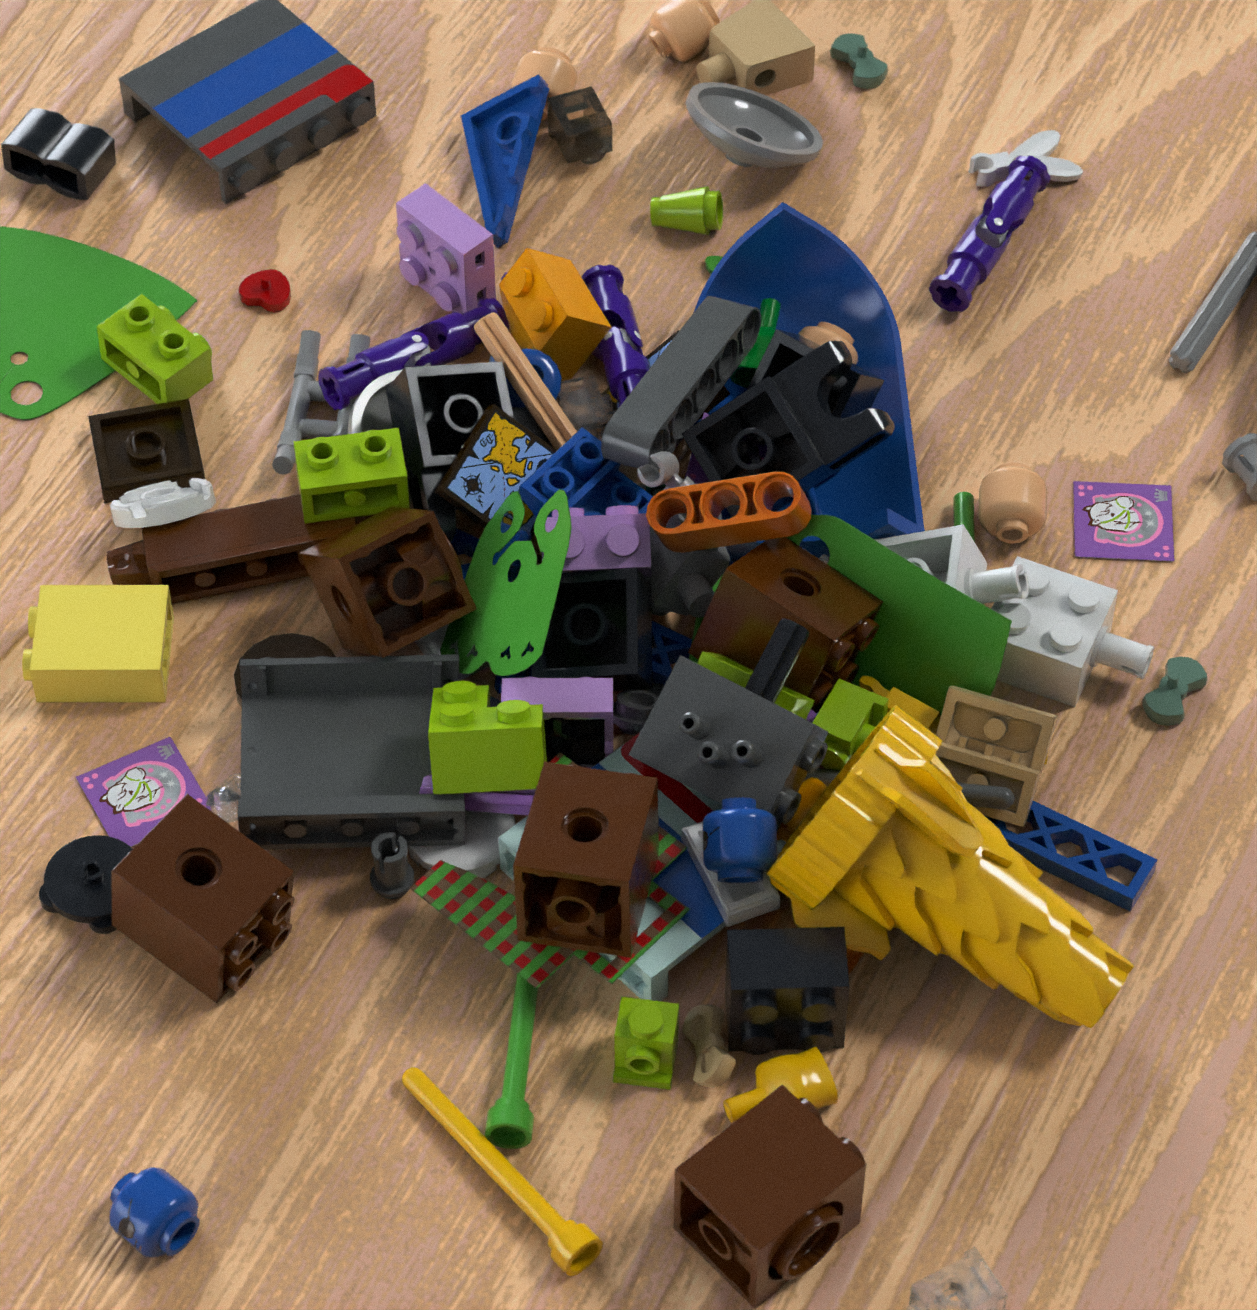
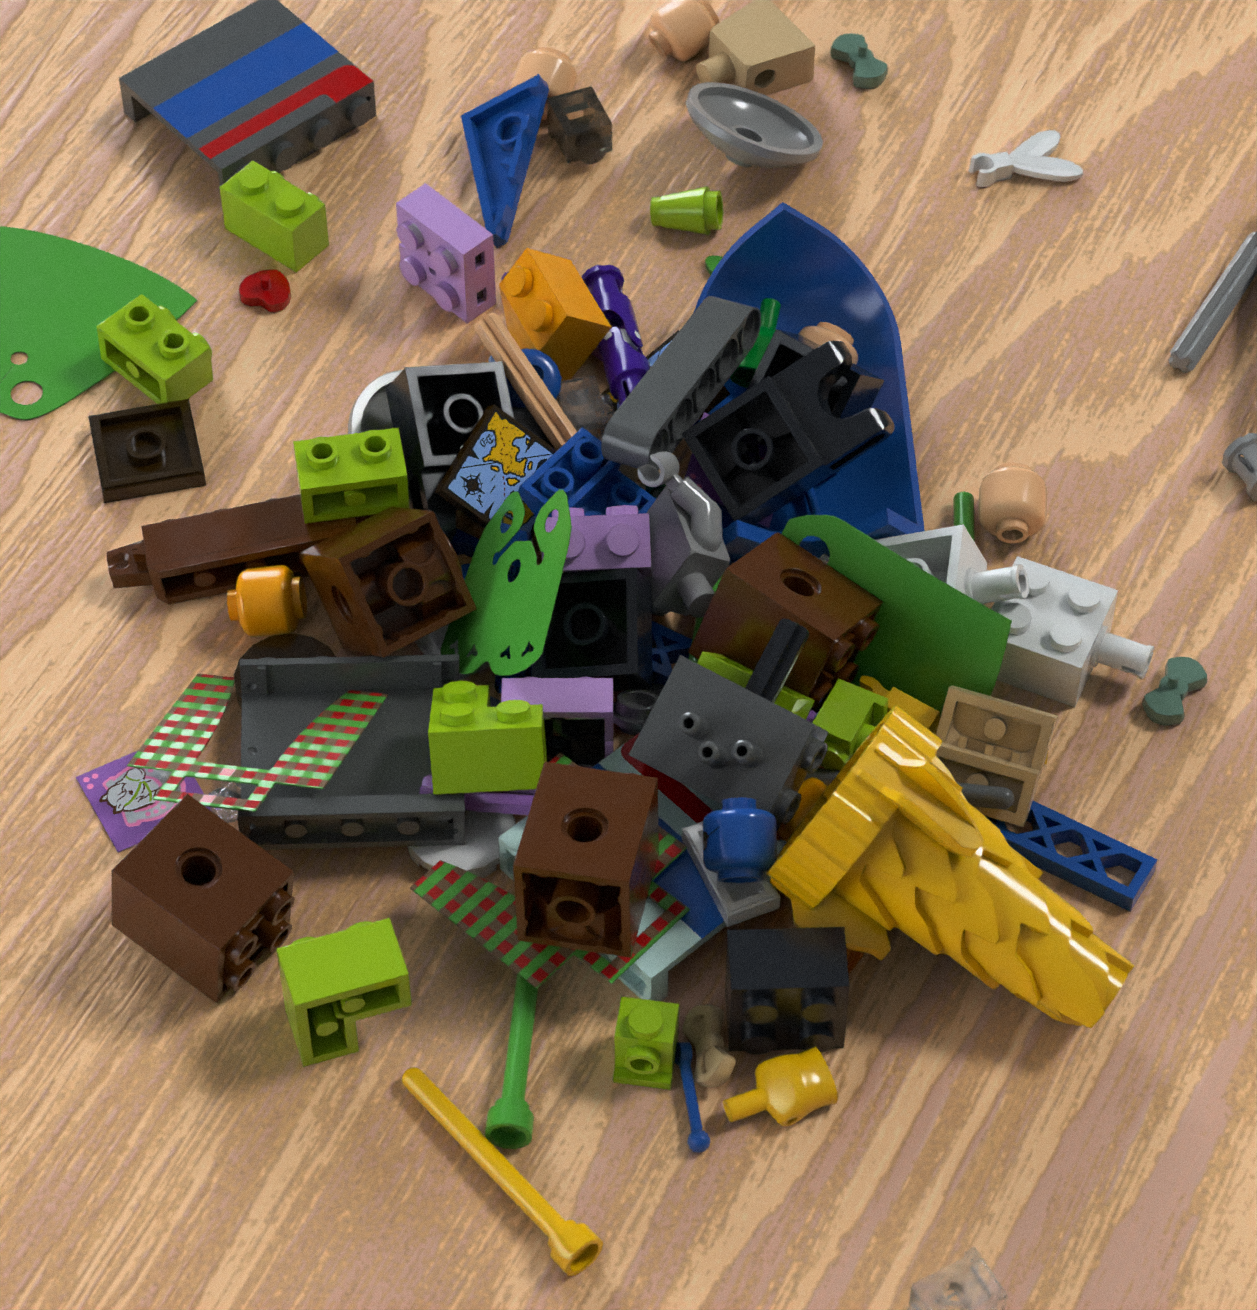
black brick [1,108,116,200] -> none
light yellow brick [22,585,174,702] -> none
black piece [39,835,132,934] -> none
blue head [109,1167,200,1258] -> none
white tile [110,478,216,528] -> none
light grey piece [272,330,371,475] -> none
dark purple piece [318,298,509,410] -> none
dark grey pin [370,832,415,899] -> none
orange beam [646,472,812,553] -> none
reddish brown brick [674,1084,866,1309] -> none
dark purple piece [929,155,1051,312] -> none
sticker [1073,481,1174,562] -> none
none -> piece [127,674,388,812]
none -> lime brick [220,161,329,273]
none -> light orange head [227,565,307,637]
none -> lime brick [276,918,412,1067]
none -> blue hinge [675,1042,710,1153]

